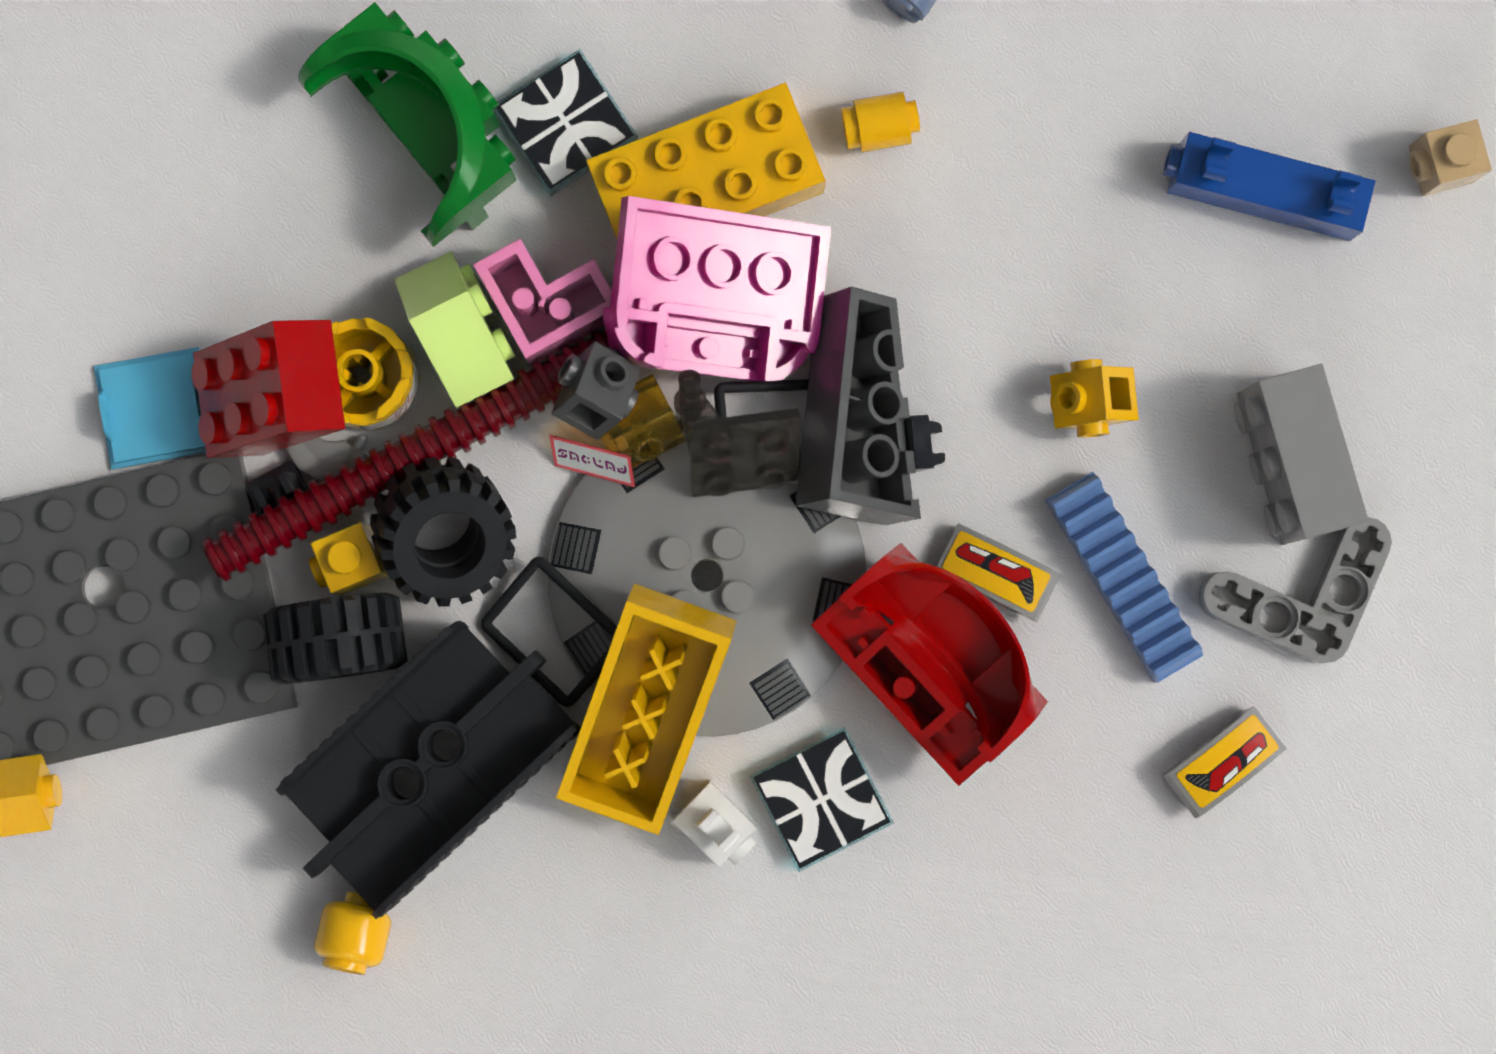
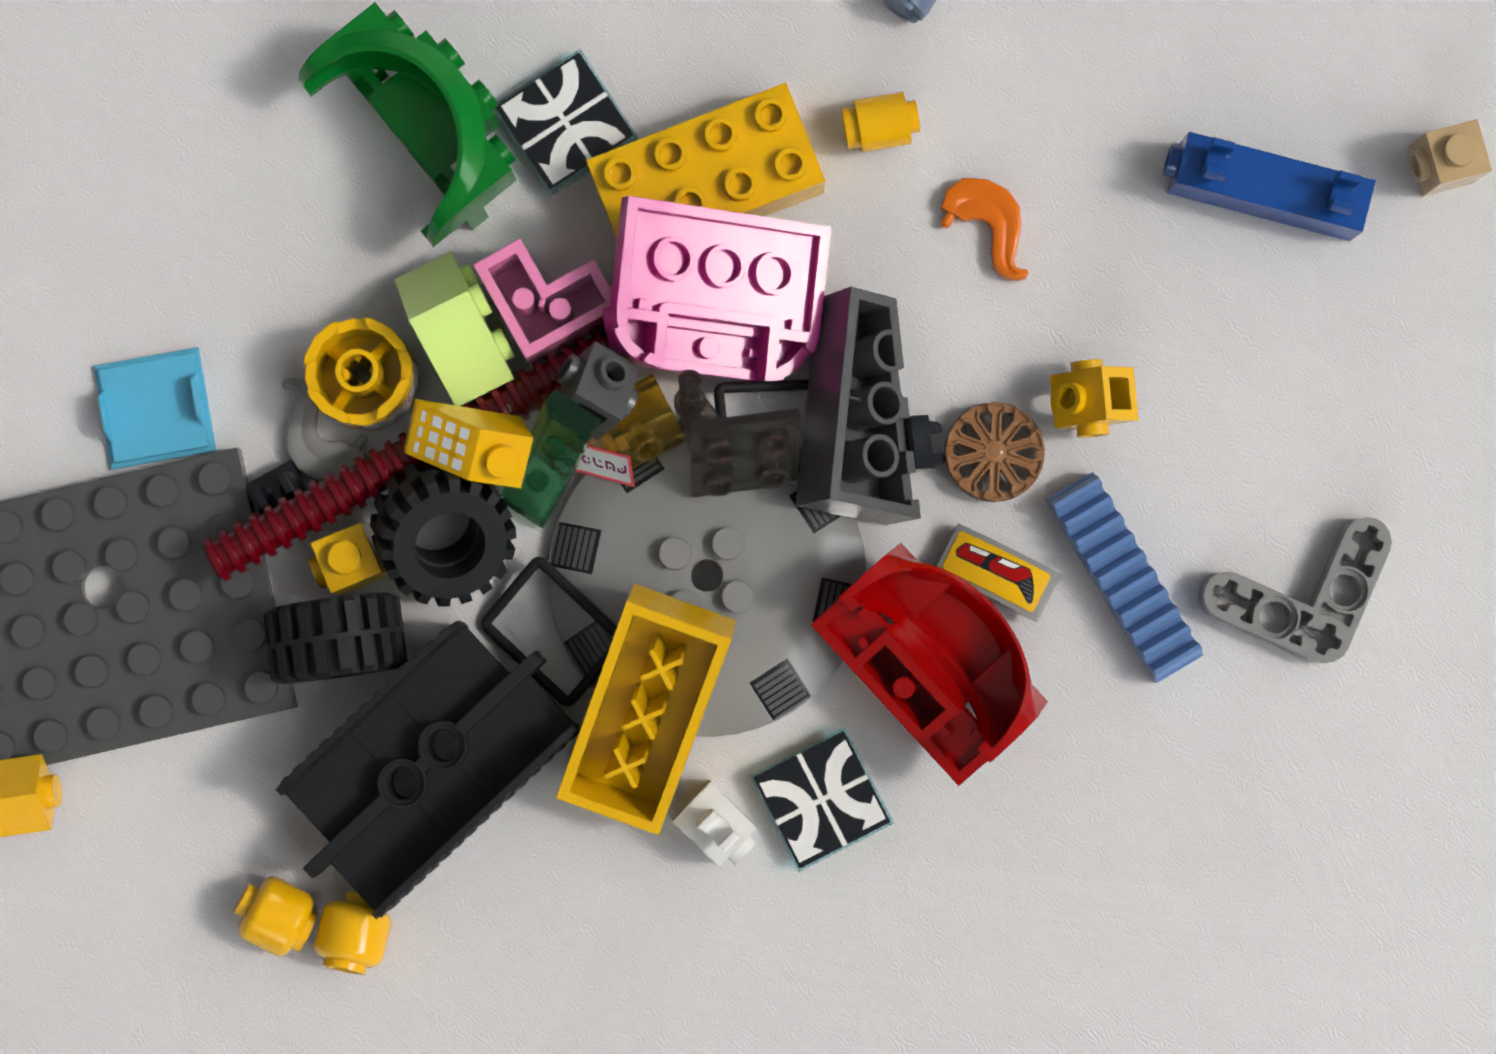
red brick [191,320,346,459] -> none
slope [1163,706,1286,818] -> none
light grey brick [1234,363,1369,545] -> none
none -> yellow head [233,876,319,957]
none -> yellow slope [404,399,534,489]
none -> clear green tile [501,390,601,529]
none -> orange piece [941,178,1029,281]
none -> medium nougat wheel [944,402,1045,502]

